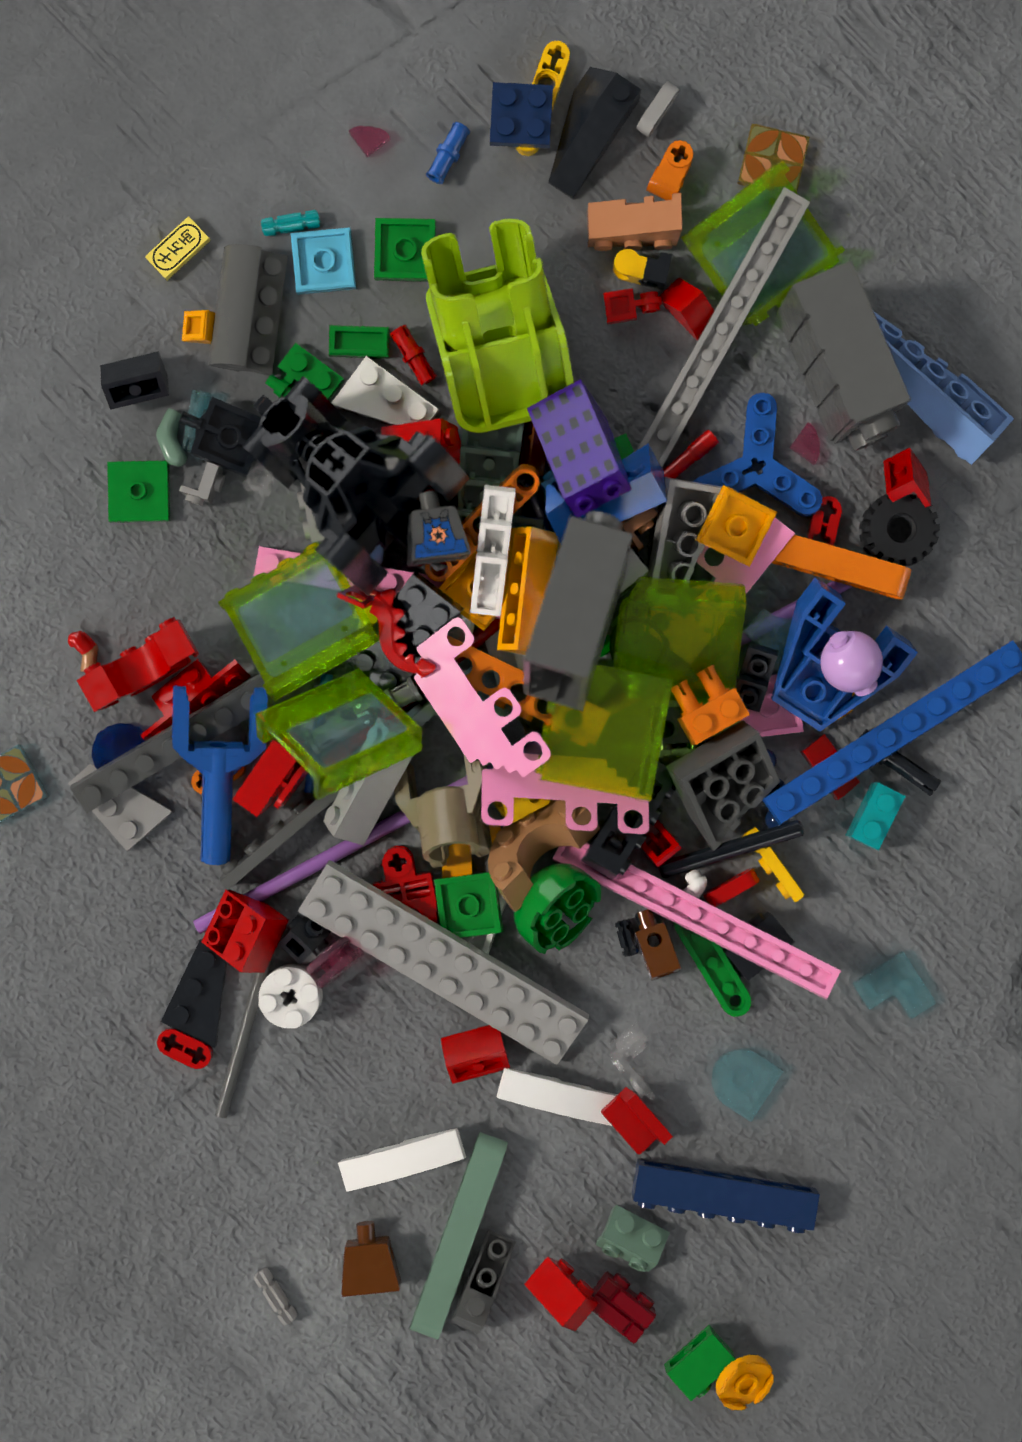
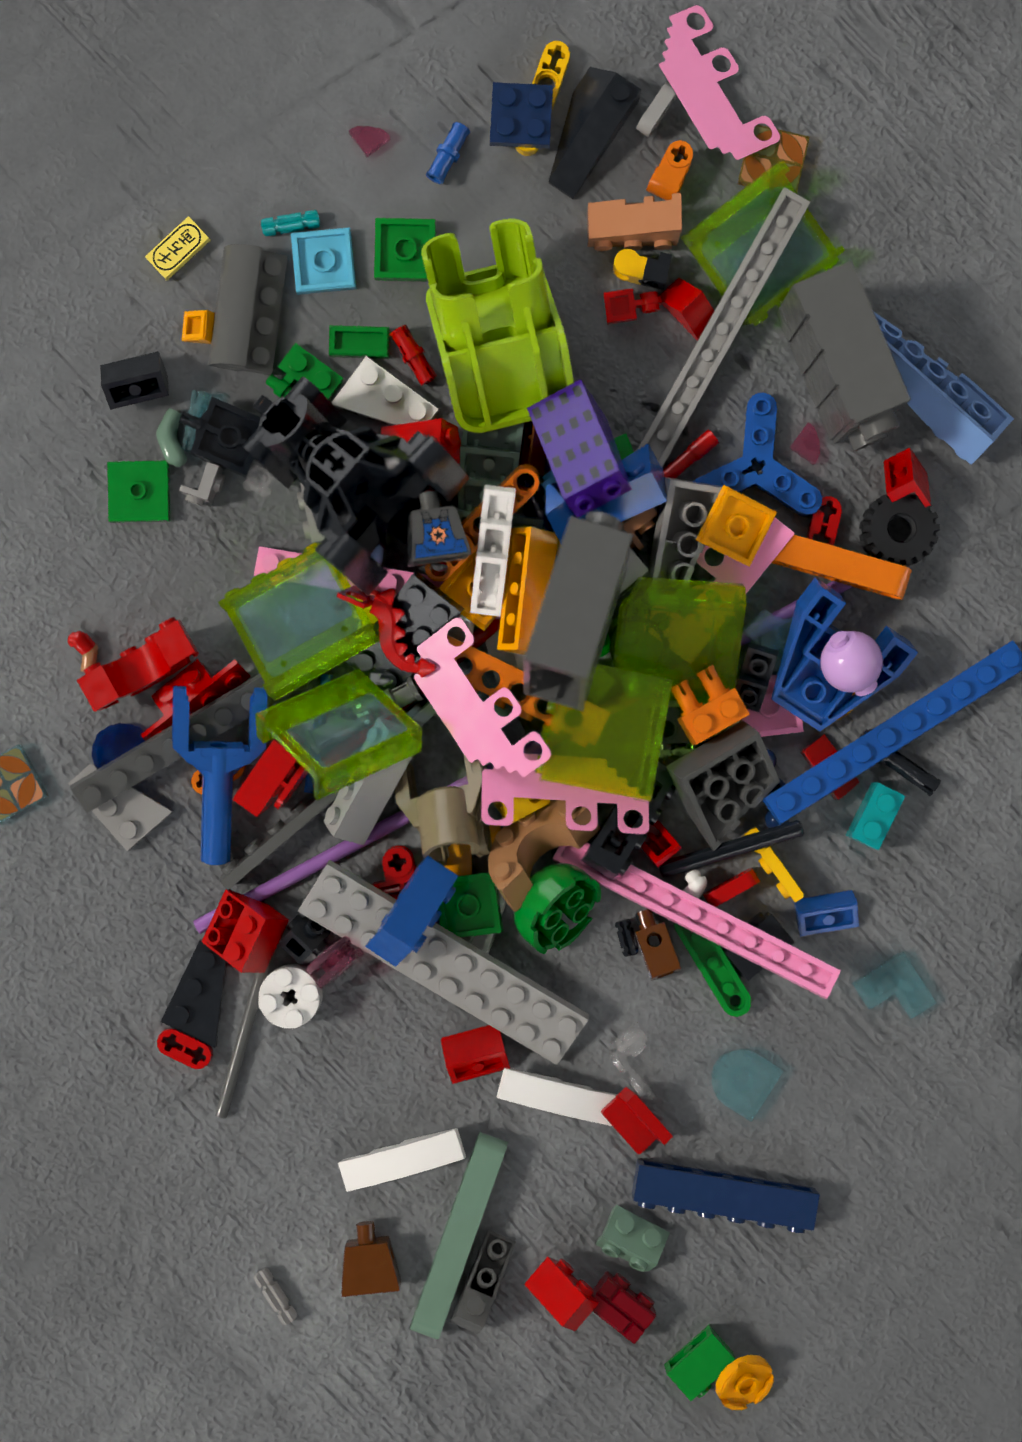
none -> blue wedge [365,855,458,967]
none -> bright pink piece [659,5,780,160]
none -> blue slope [794,890,859,937]

